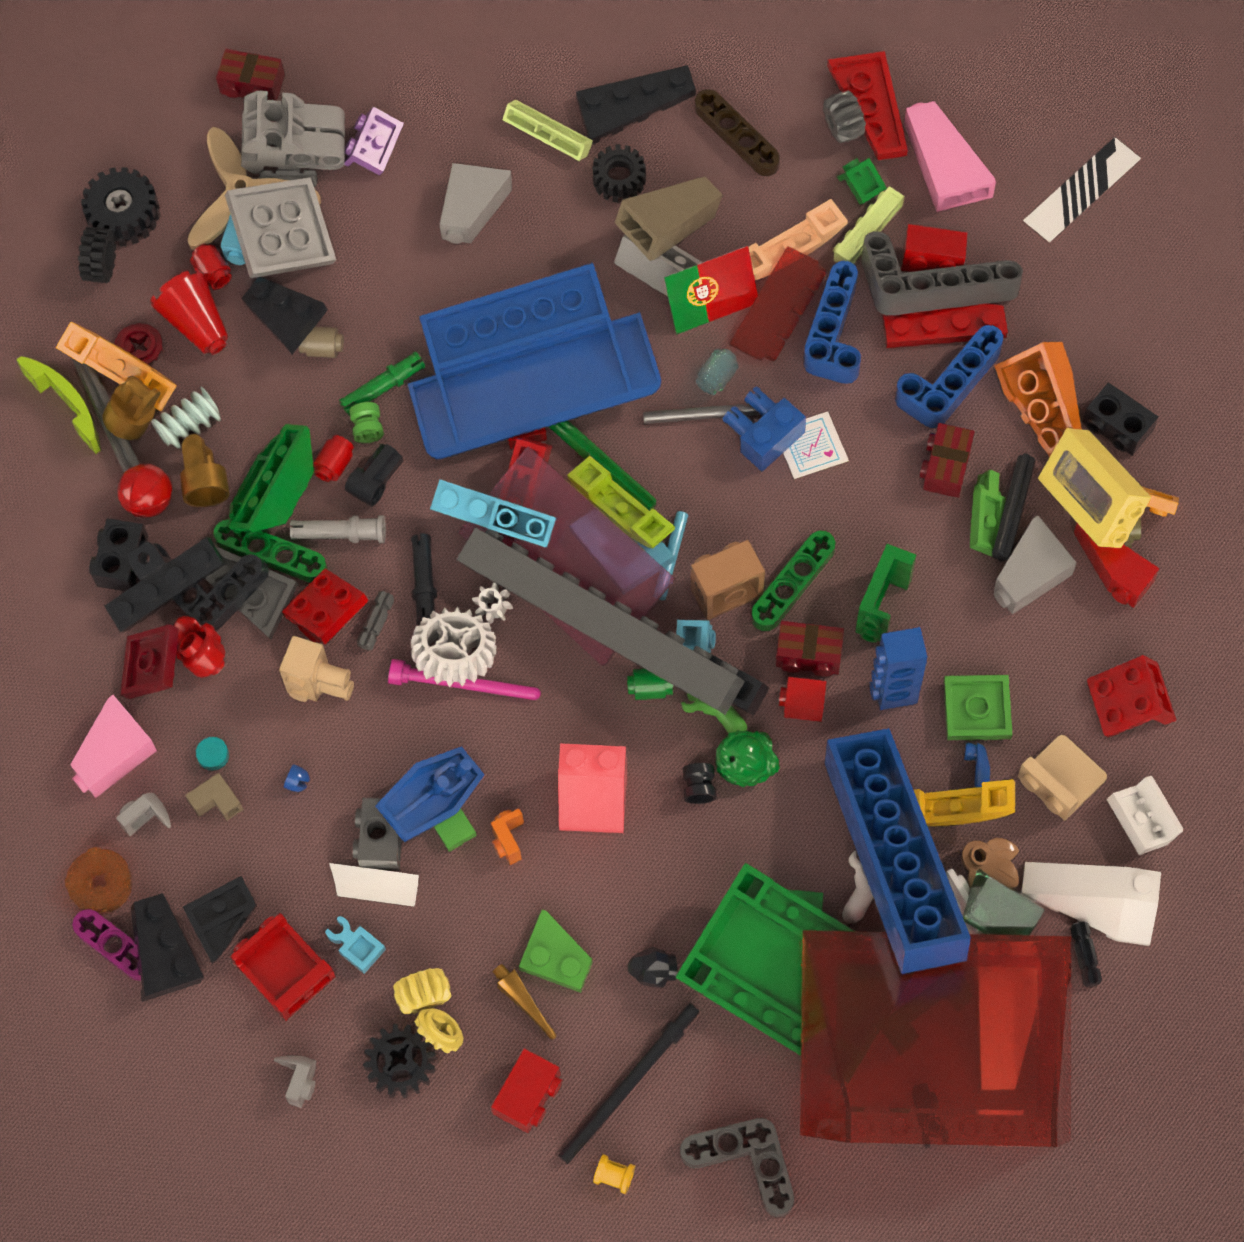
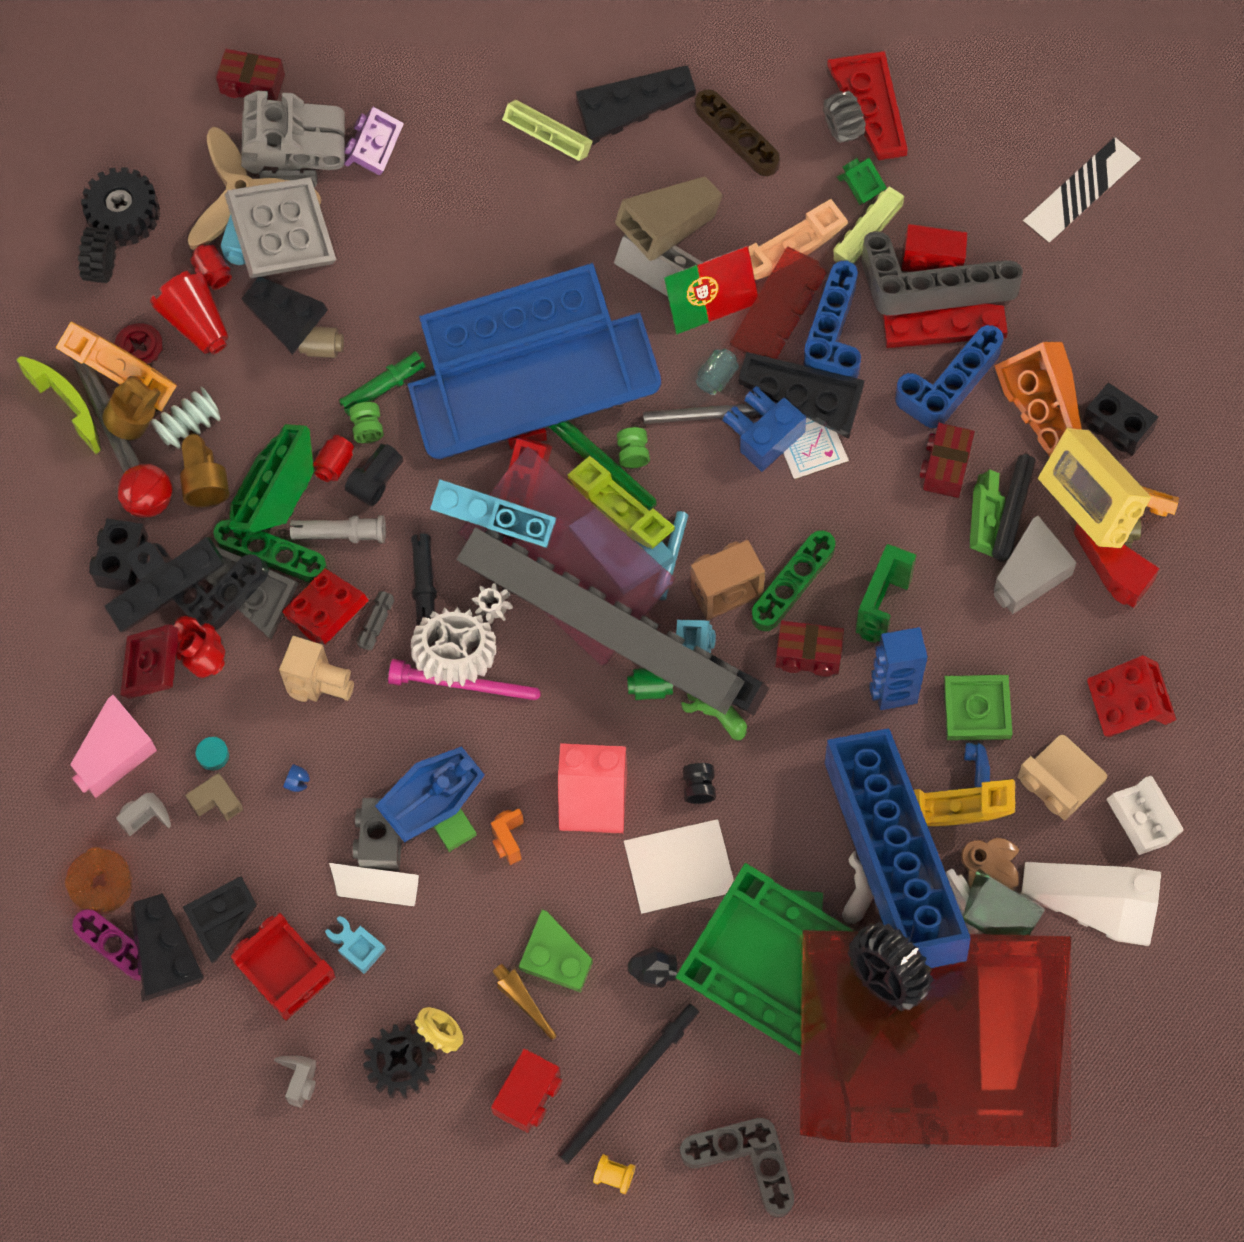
light yellow gear [393,968,451,1014] -> none
light grey slope [440,163,512,244] -> none
black tyre [592,144,646,203] -> none
green hair [715,730,780,788] -> none
red brick [779,677,827,722] -> none
bright pink slope [904,101,996,212] -> none
black axle [1070,921,1102,987] -> none
none -> bright green wheel [617,427,650,468]
none -> white sticker [624,819,734,914]
none -> black wing [738,352,865,439]
none -> black gear [847,922,934,1011]

